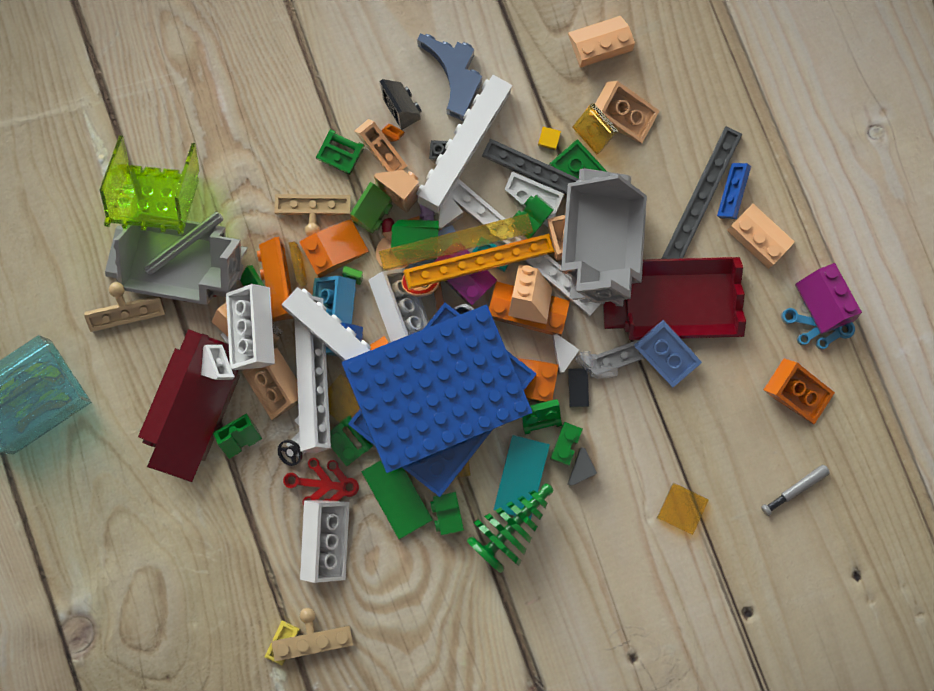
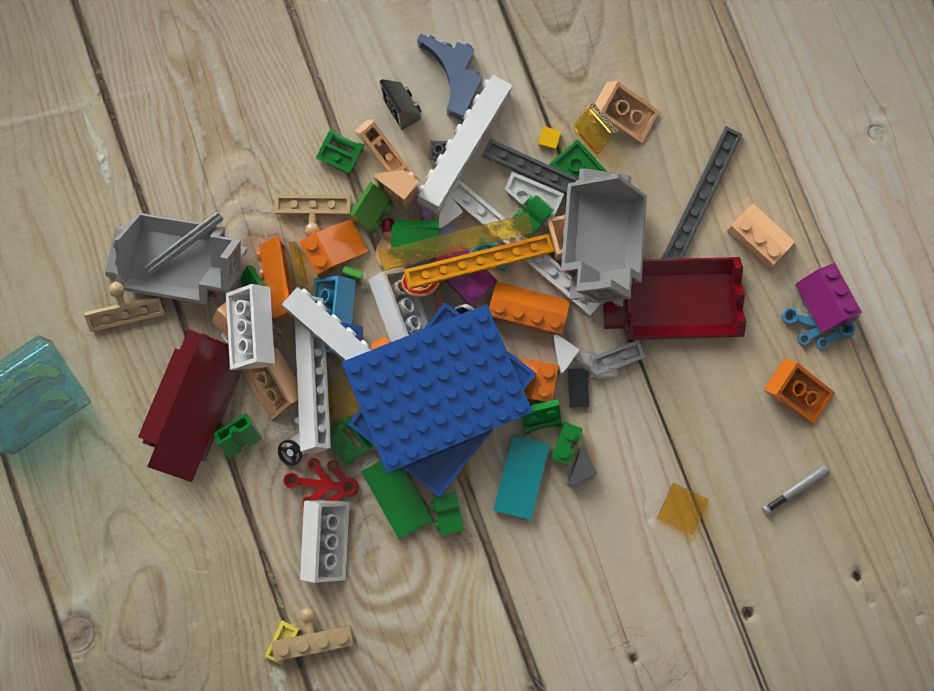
clear neon green windscreen [100,135,200,235] -> none
white slope [201,345,234,380] -> none
orange slope [382,124,405,142] -> none
green plant [467,483,554,574] -> none
light nougat slope [508,265,552,324] -> none
light nougat slope [568,16,635,68] -> none
medium blue plate [634,320,702,388] -> none
blue plate [717,163,751,219] -> none

